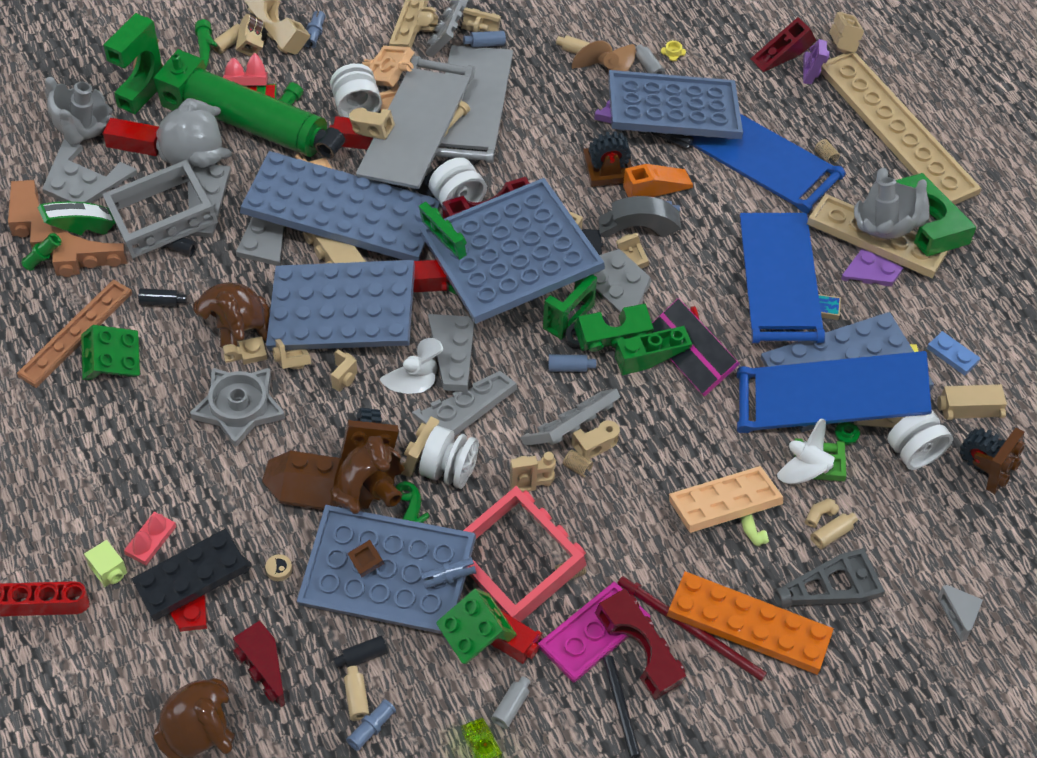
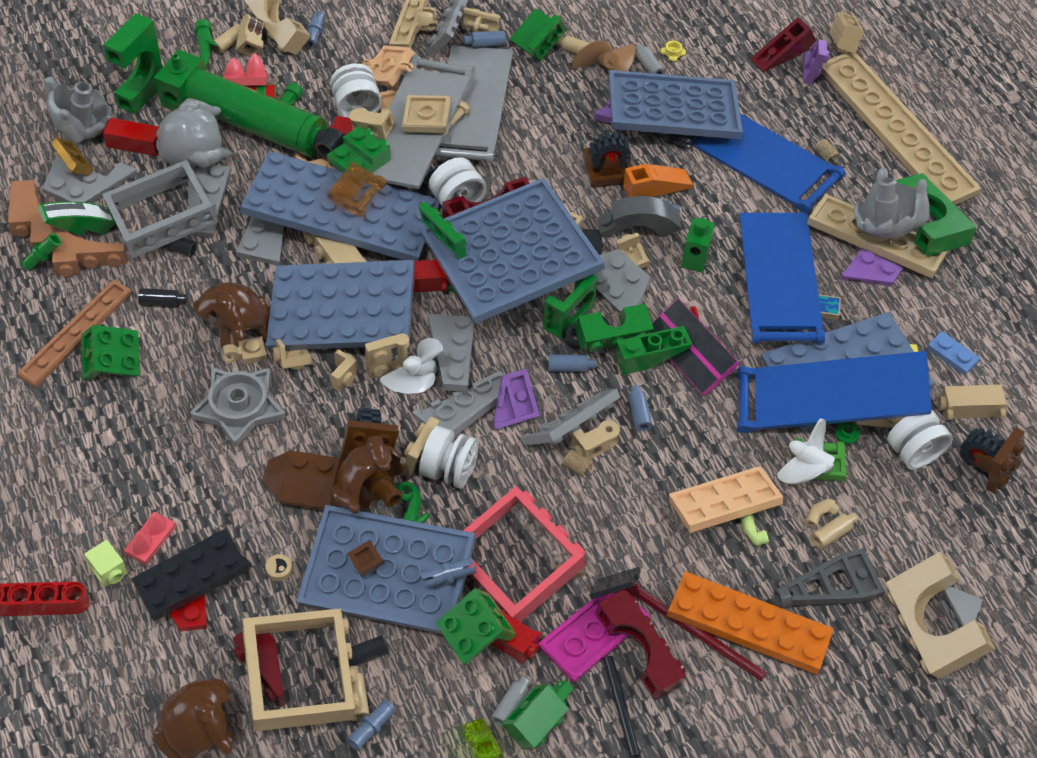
tan plate [510,452,556,492] -> none
none -> pearl gold plate [51,137,93,176]
none -> tan window [243,609,359,732]
none -> green plate [327,126,391,183]
none -> clear orange plate [327,161,387,217]
none -> tan plate [365,333,409,379]
none -> tan plate [402,95,451,133]
none -> medium lavender wing [493,369,540,429]
none -> green hinge [501,680,573,748]
none -> green bracket [510,9,567,62]
none -> black piece [589,567,641,599]
none -> sand blue cylinder [628,385,653,431]
none -> green torso [681,218,715,273]
none -> tan arch [886,552,996,679]

